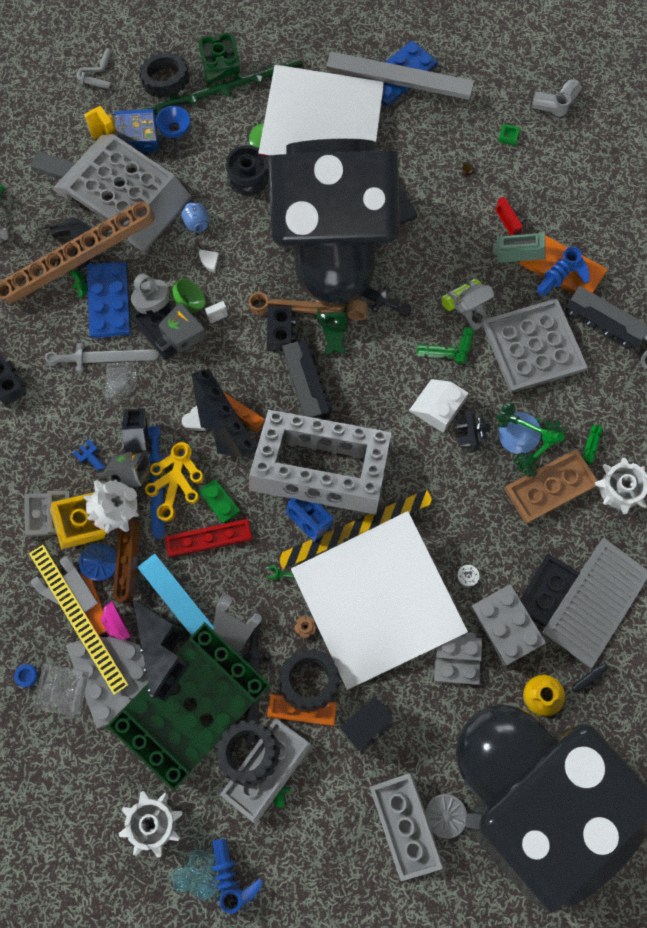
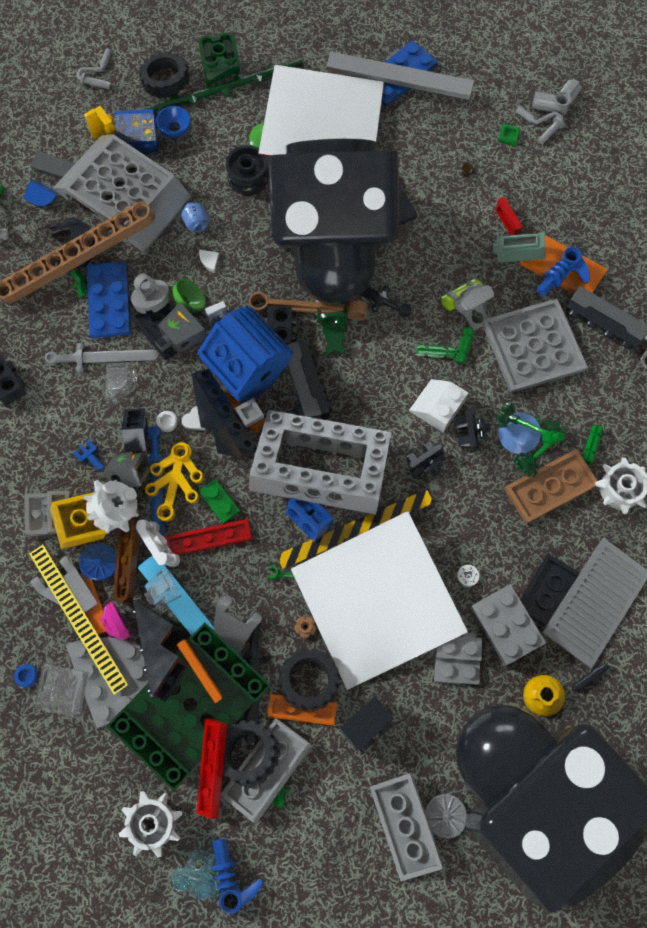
none -> blue brick [23,181,58,206]
none -> white plate [136,520,180,567]
none -> clear slope [144,568,182,609]
none -> white tile [156,411,178,432]
none -> orange tile [177,640,223,703]
none -> red tile [196,719,227,819]
none -> blue piece [197,306,294,402]
none -> light grey tile [235,398,264,428]
none -> black hips [406,441,445,479]
none -> light grey piece [515,106,565,145]

